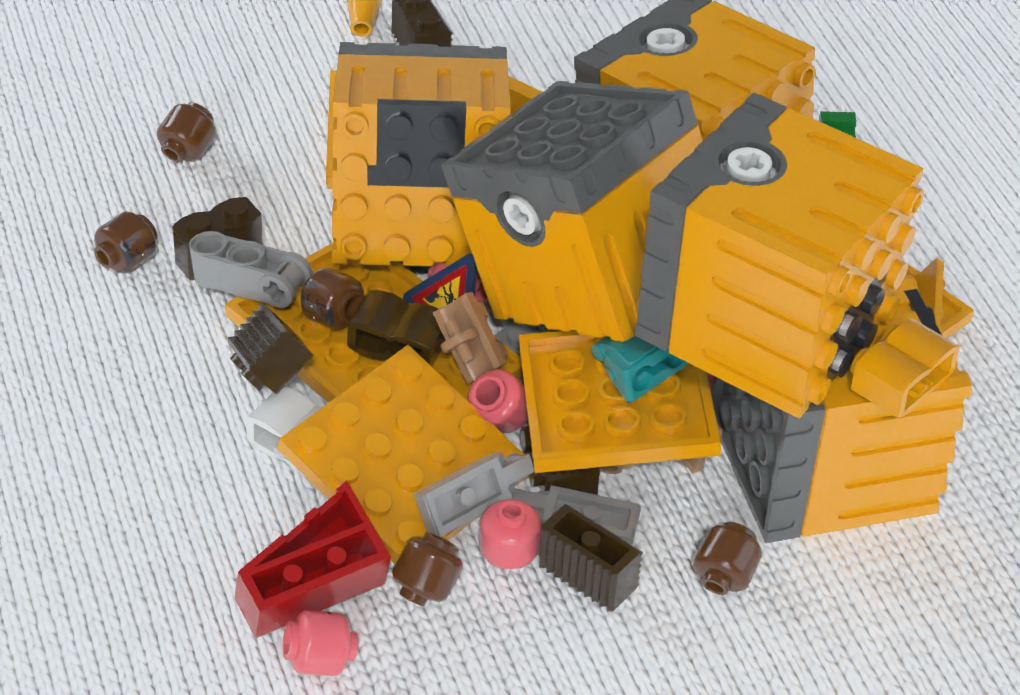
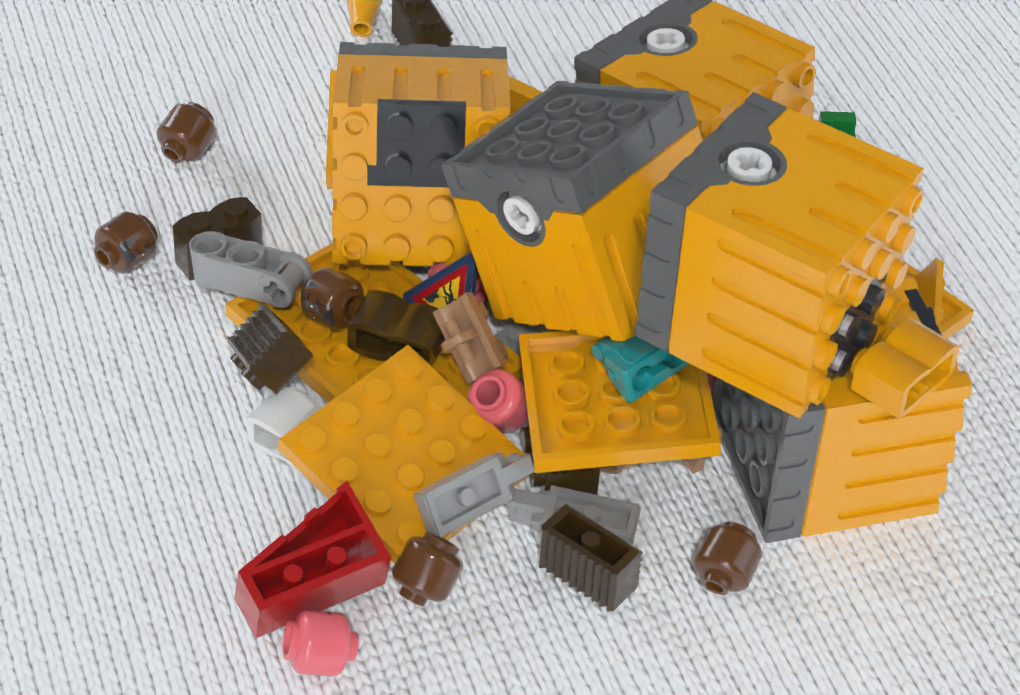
coral head [479,499,542,569] -> none

